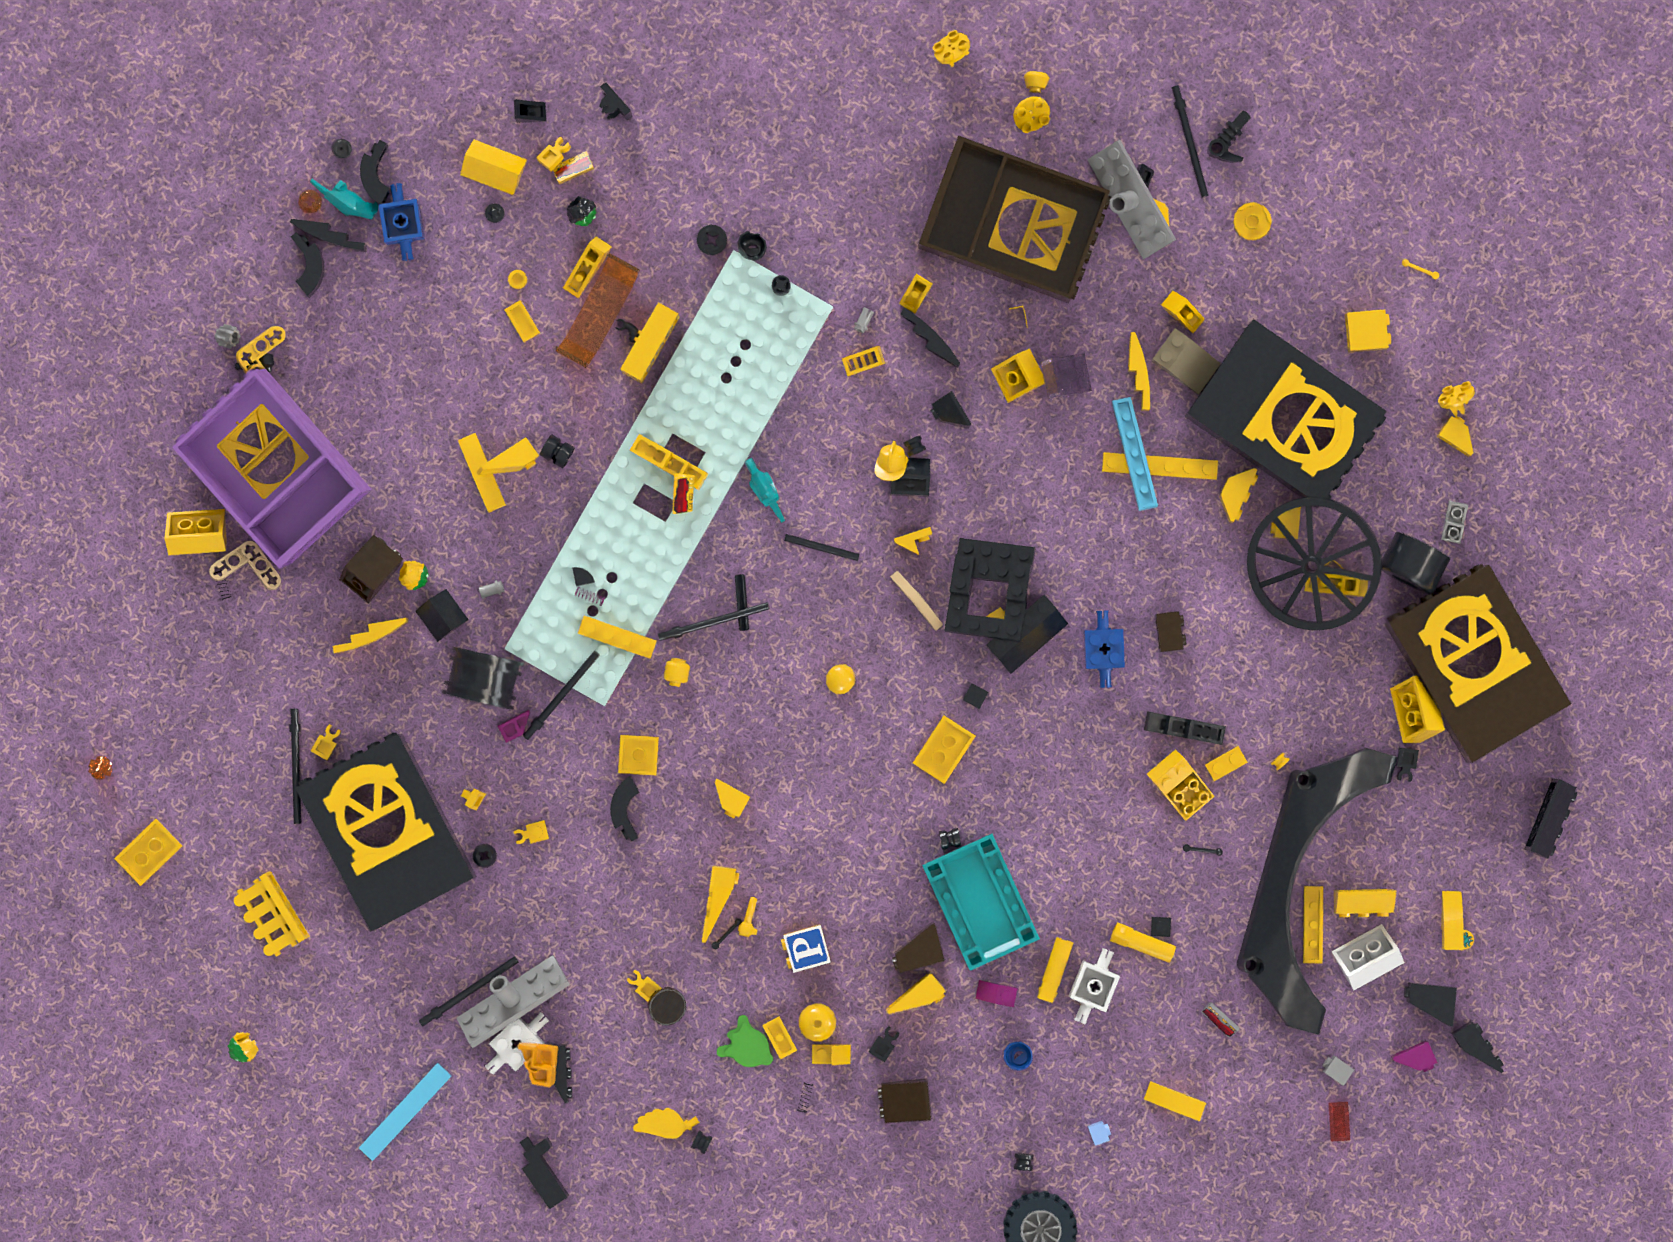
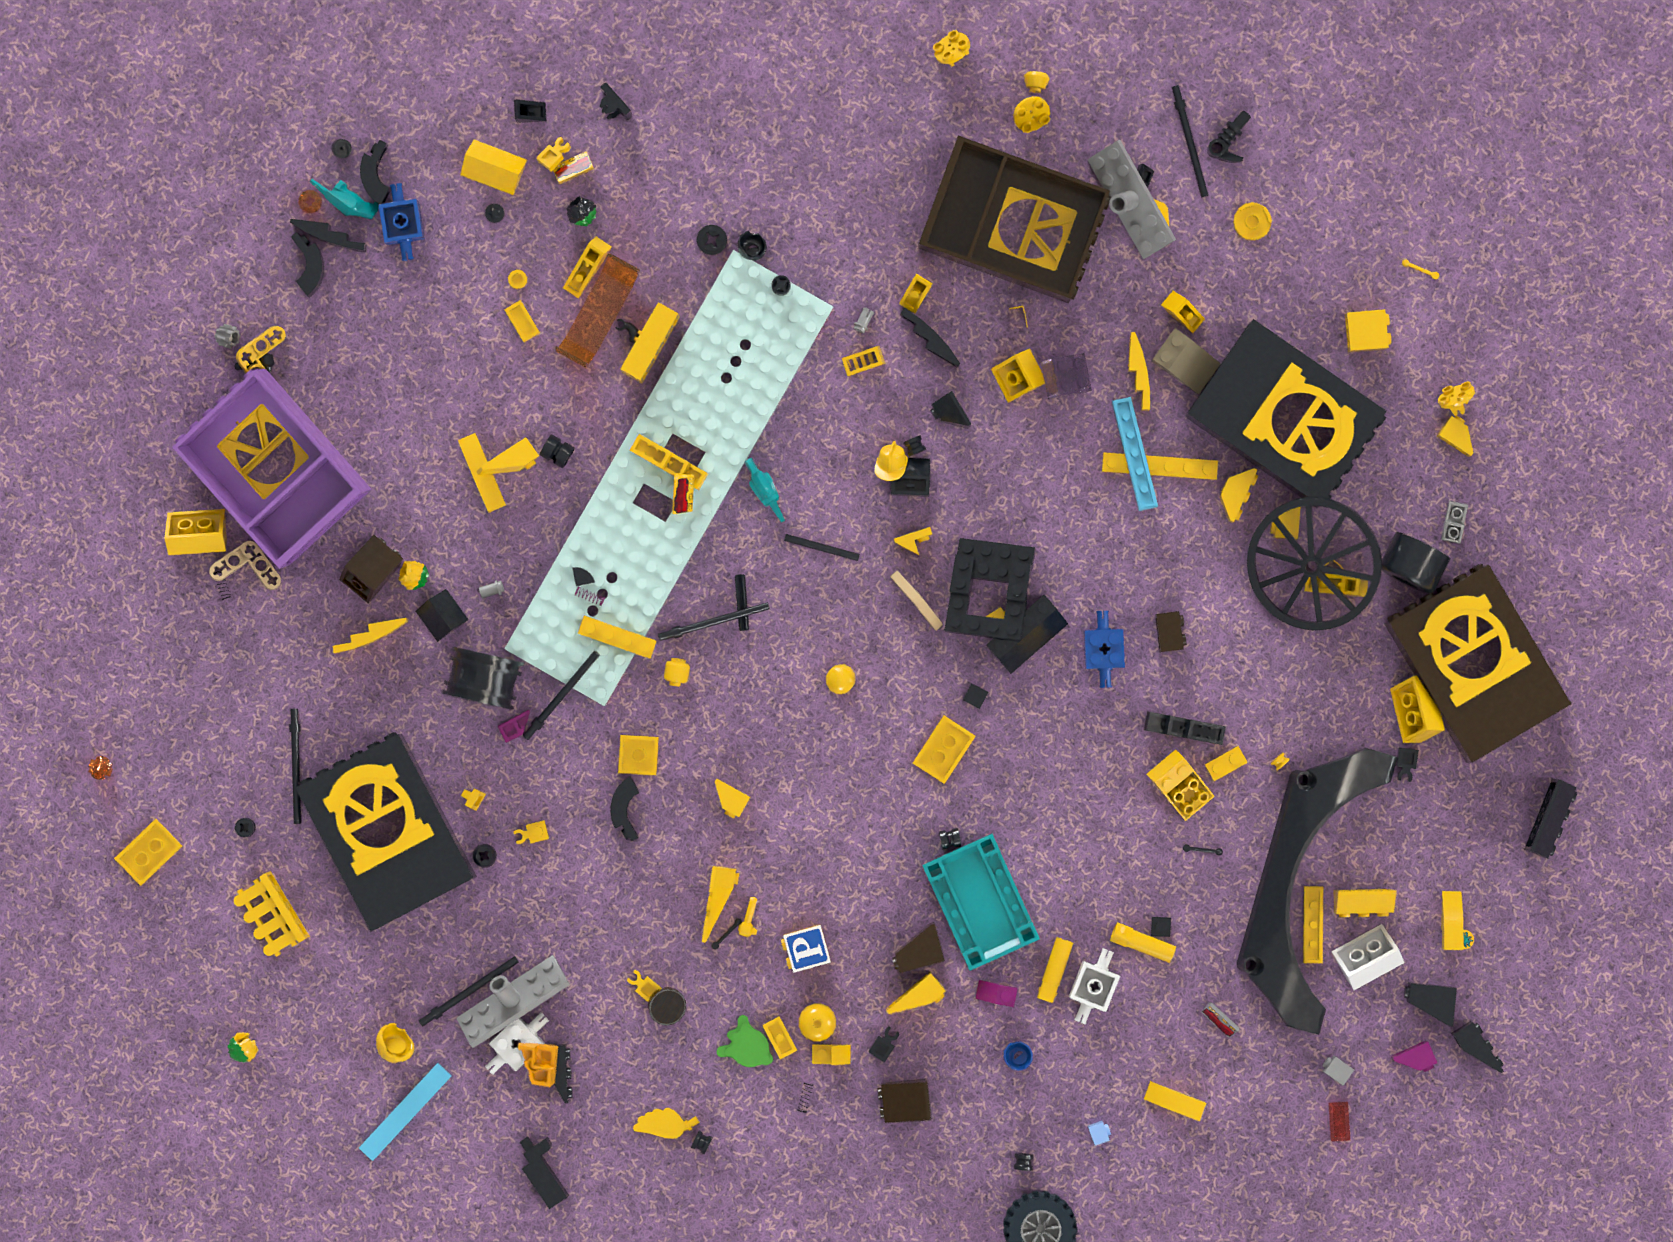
yellow plate [311,724,341,761] -> none
none -> black wheel [235,818,256,837]
none -> yellow piece [376,1023,415,1063]

